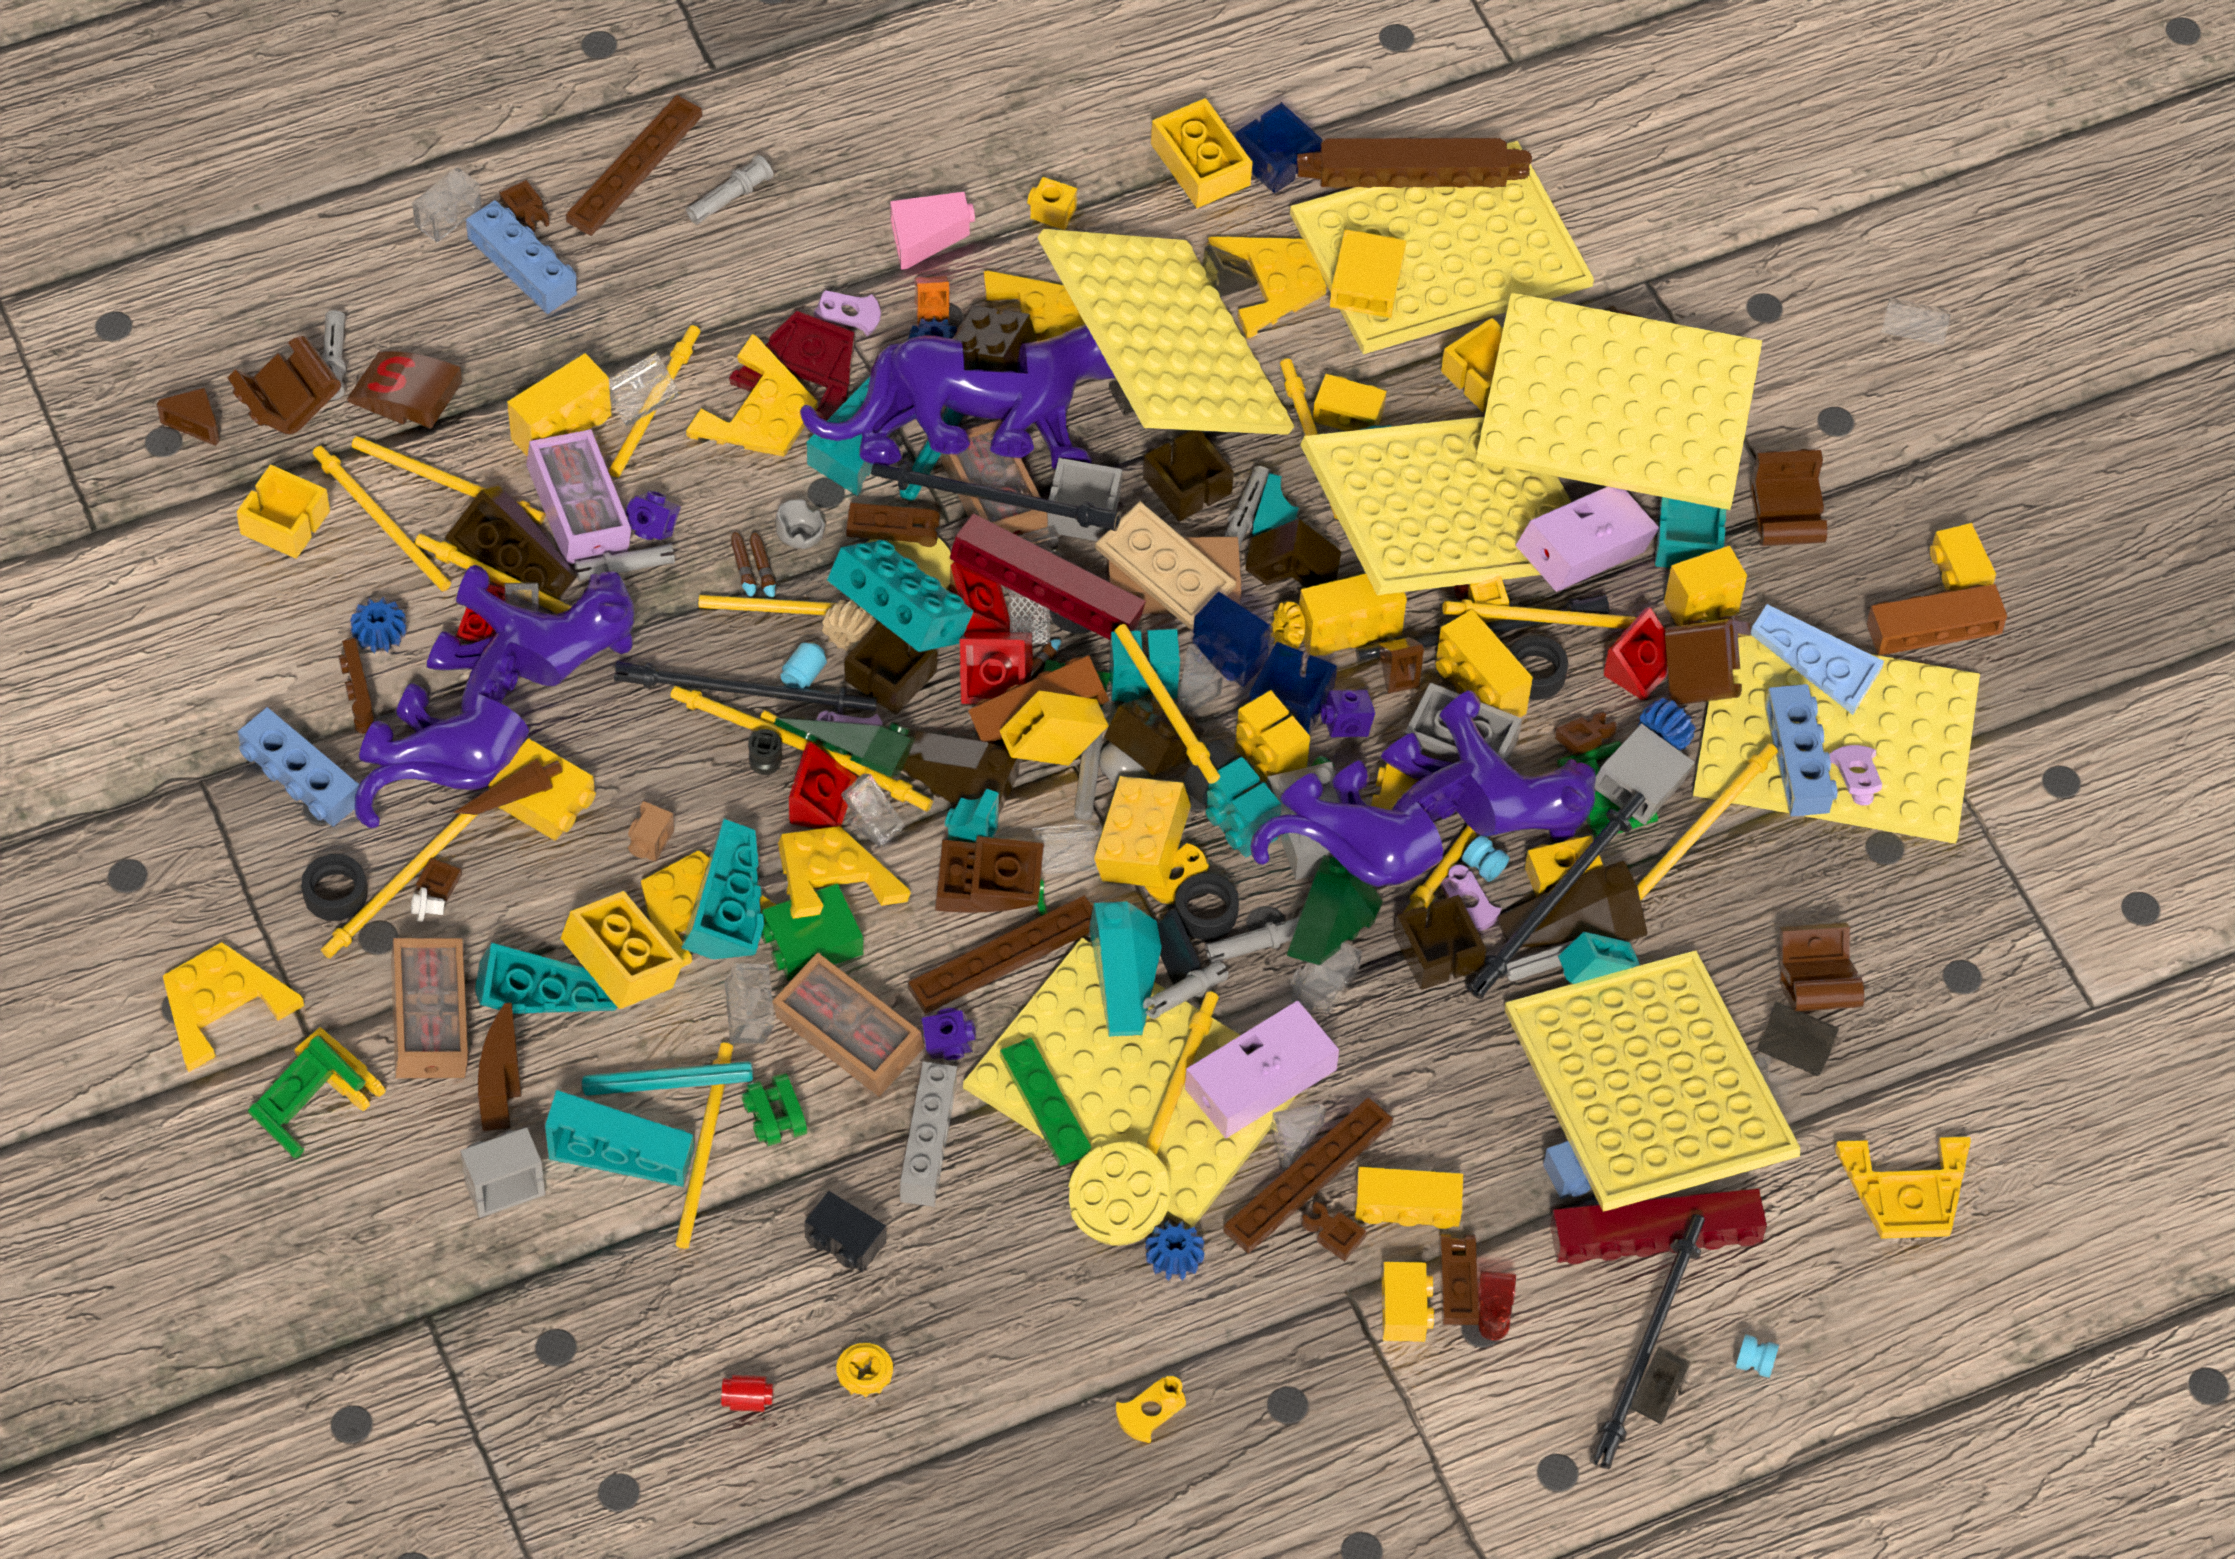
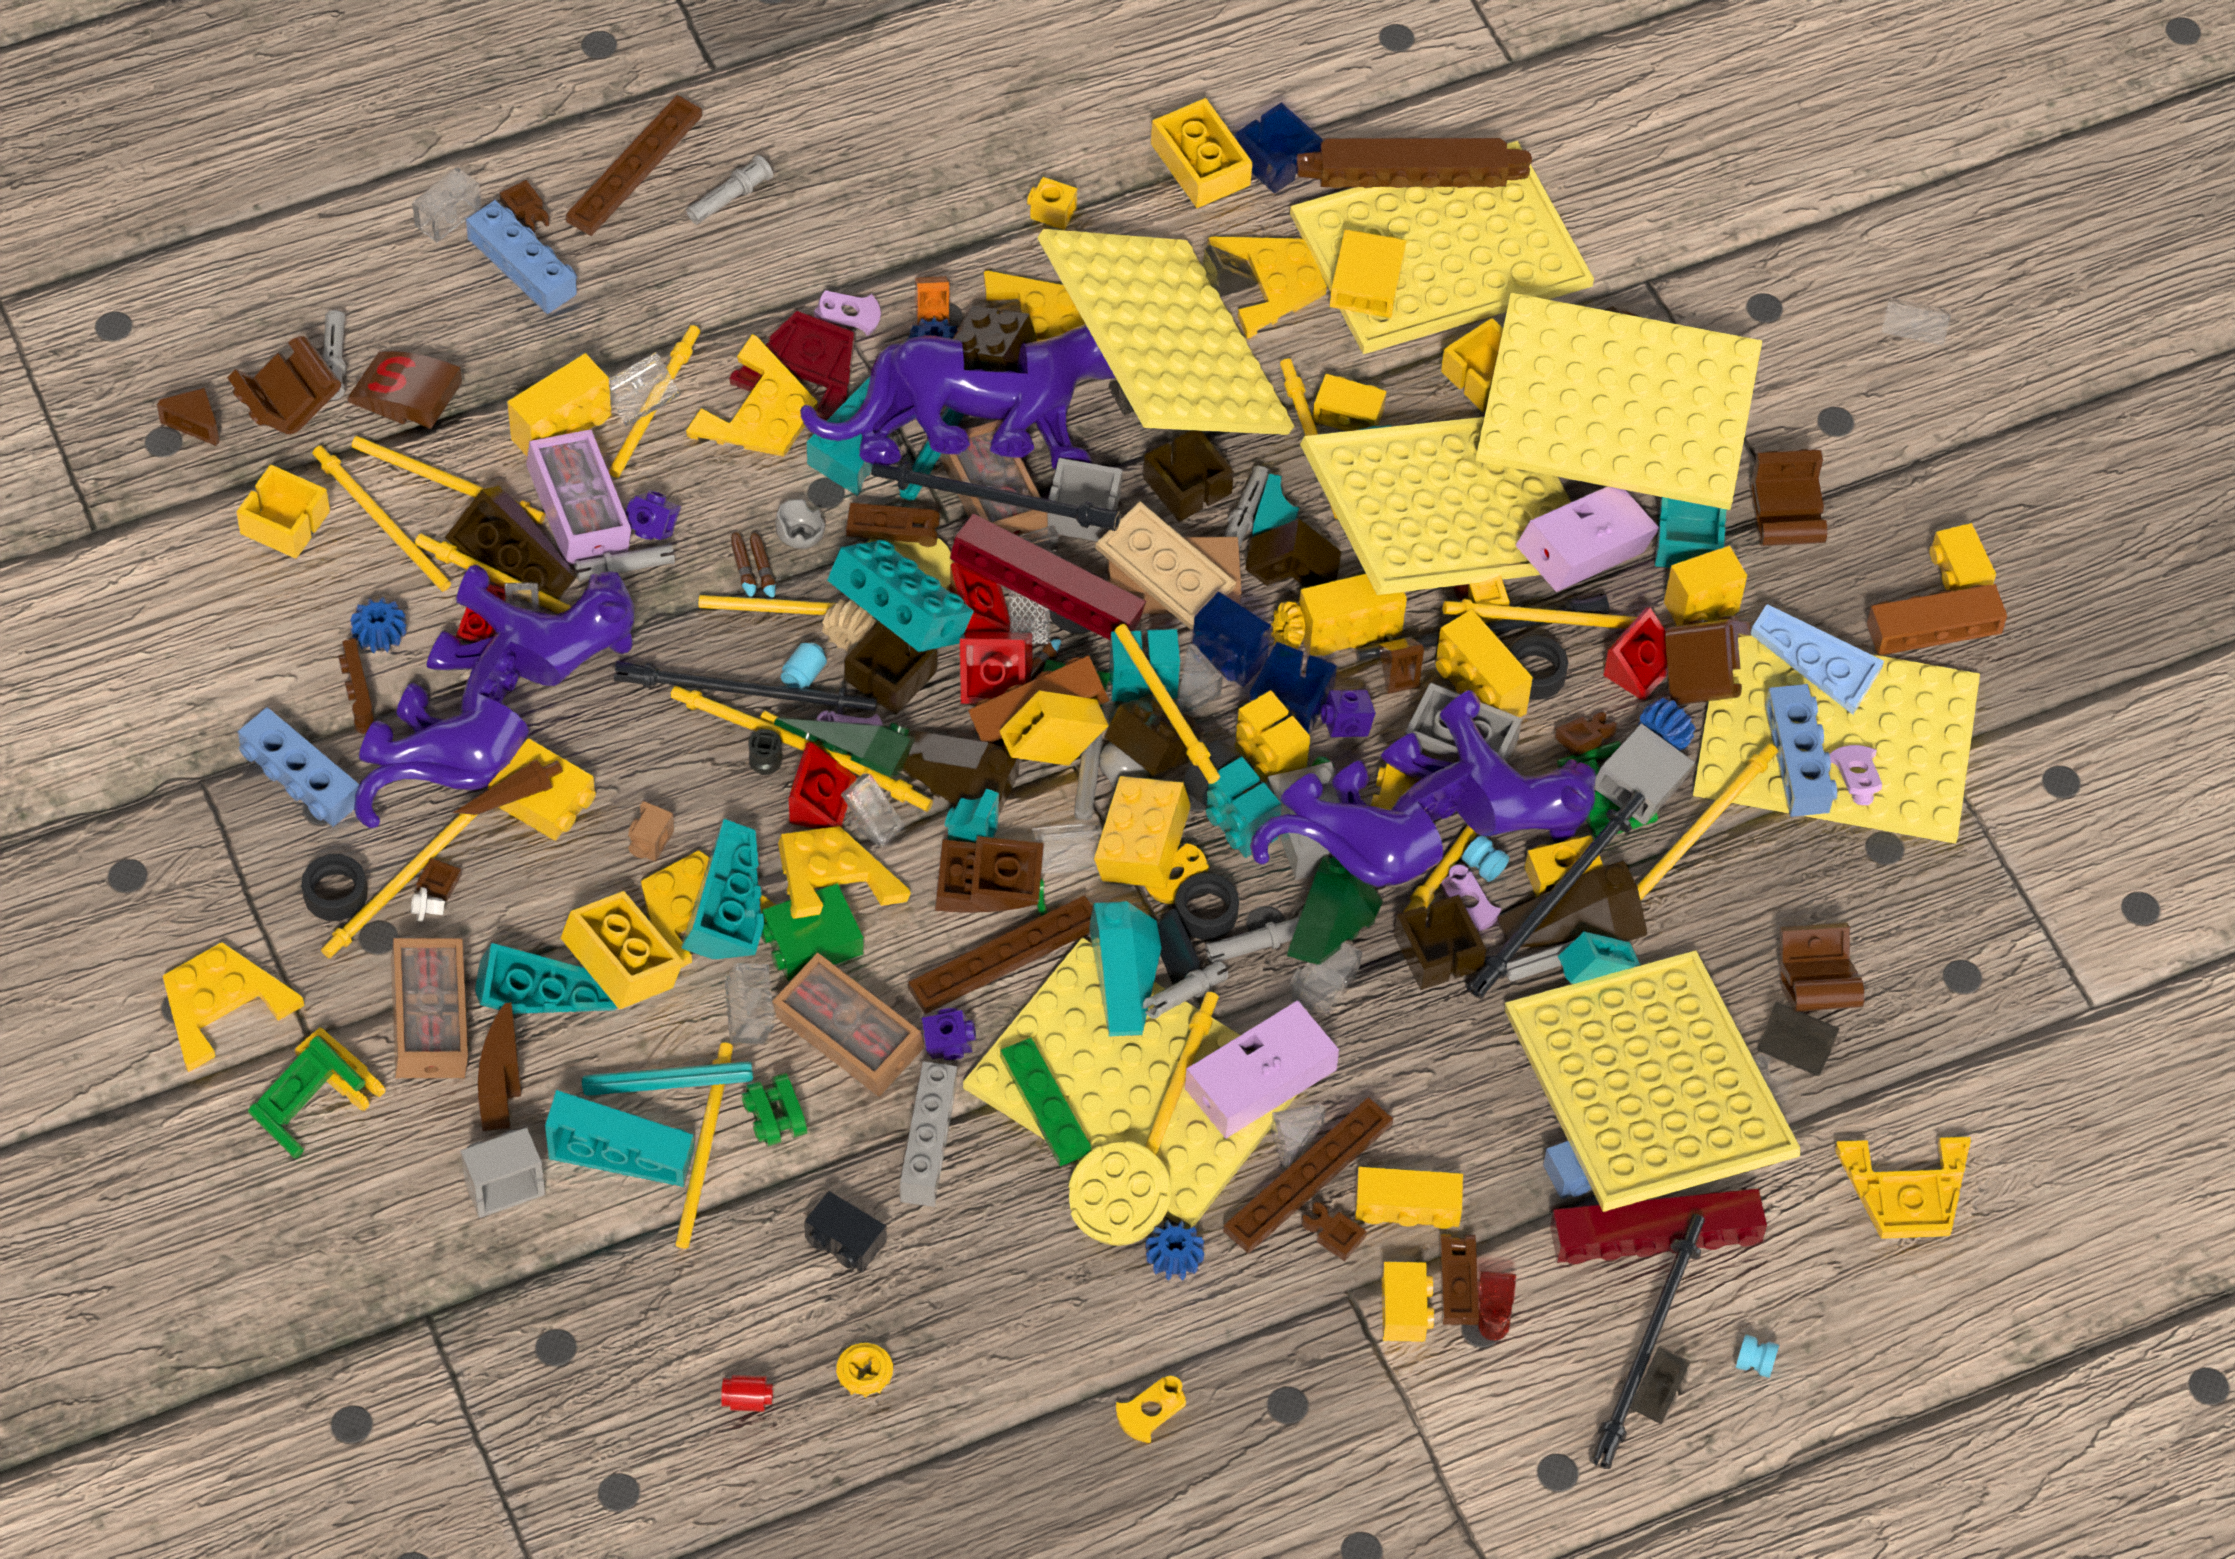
bright pink slope [890,192,975,270] -> none

